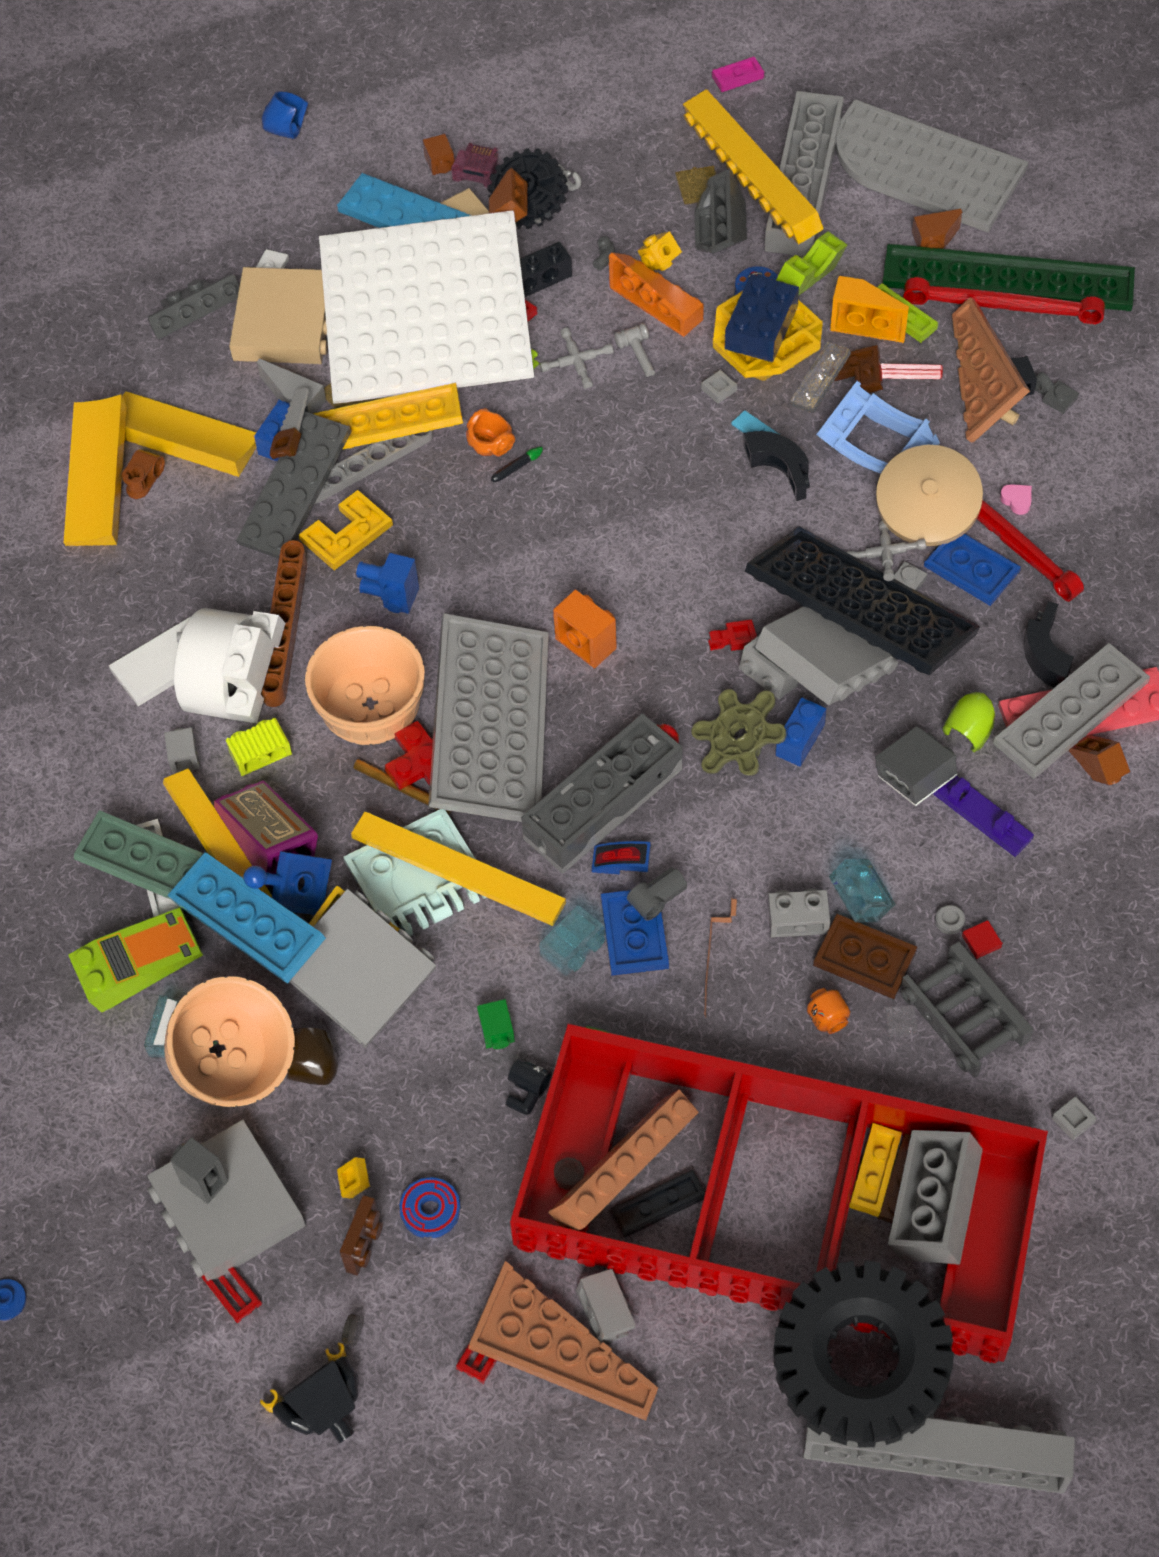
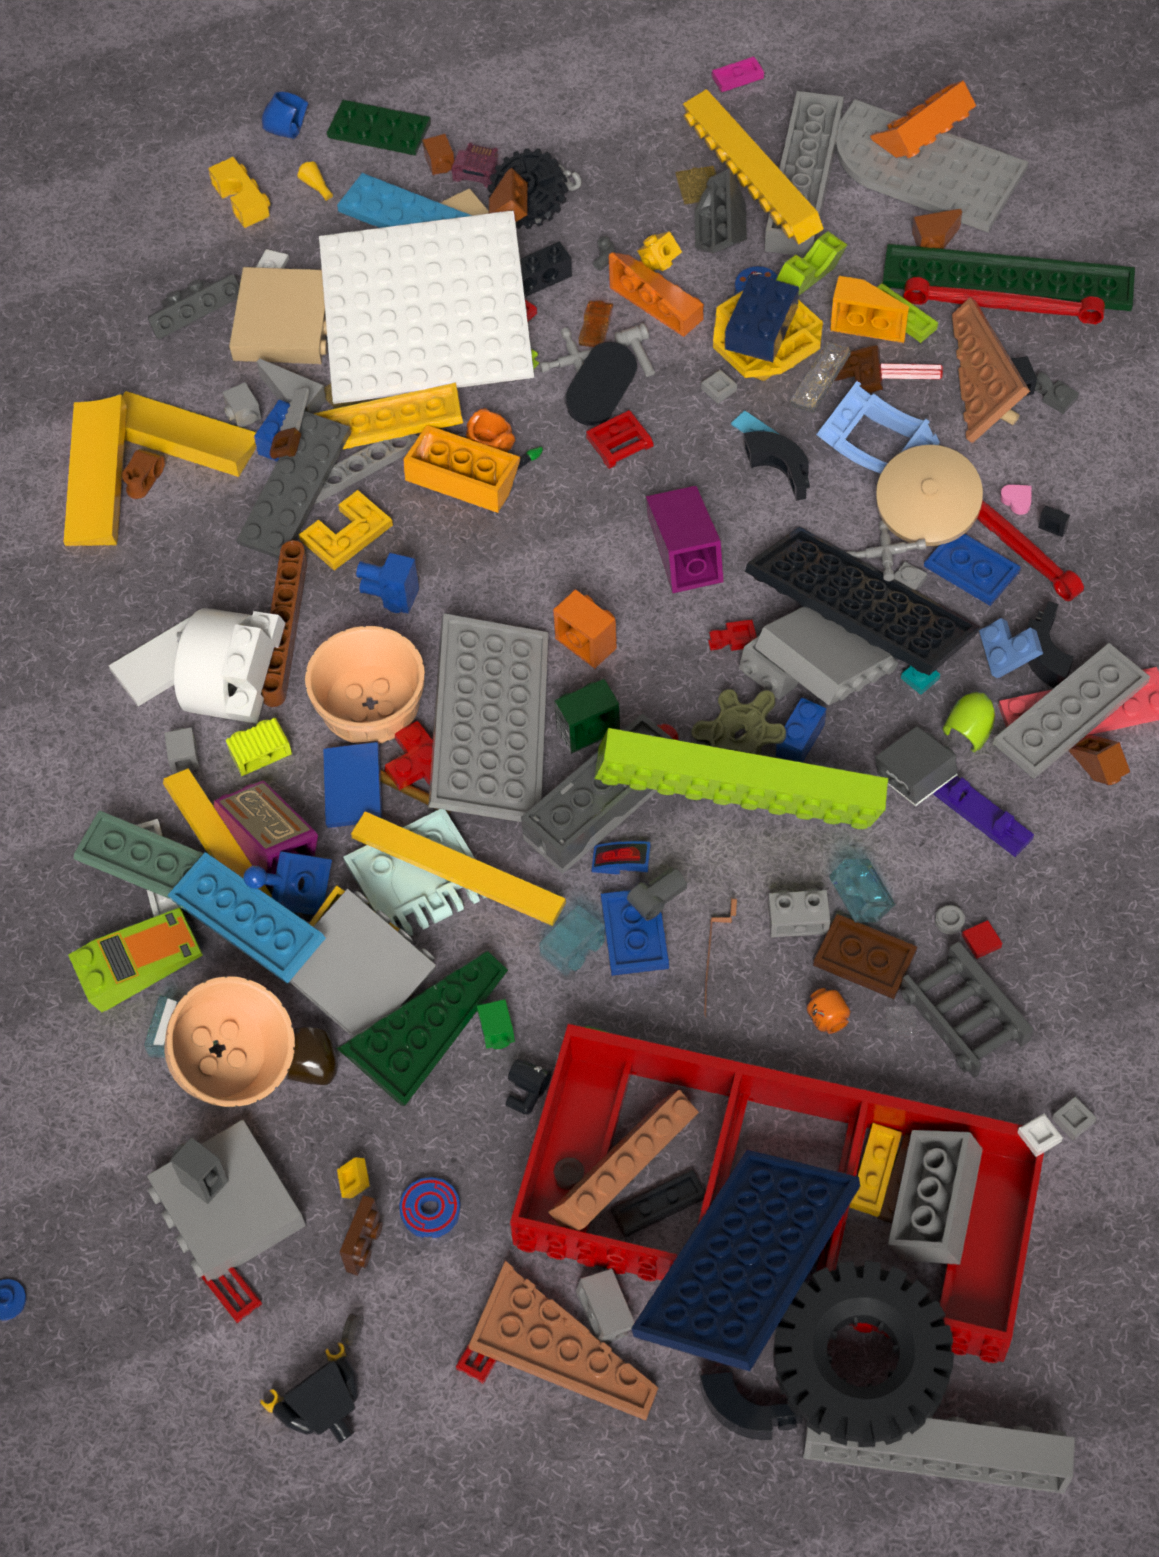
none -> yellow arch [208,157,270,228]
none -> light grey brick [222,382,262,428]
none -> yellow cone [297,161,333,201]
none -> blue tile [323,742,383,828]
none -> dark green plate [327,99,431,156]
none -> dark green wing [336,951,508,1106]
none -> light orange slope [404,425,520,513]
none -> dark green brick [554,679,620,754]
none -> black tile [564,342,637,426]
none -> clear orange slope [579,301,613,347]
none -> red plate [586,410,654,469]
none -> lime brick [594,728,888,829]
none -> dark blue plate [631,1150,861,1372]
none -> magenta slope [646,486,724,594]
none -> black arch [700,1372,803,1440]
none -> orange wedge [870,80,976,158]
none -> teal plate [901,666,940,695]
none -> medium blue plate [979,618,1043,678]
none -> white tile [1017,1114,1063,1157]
none -> black plate [1038,505,1070,537]

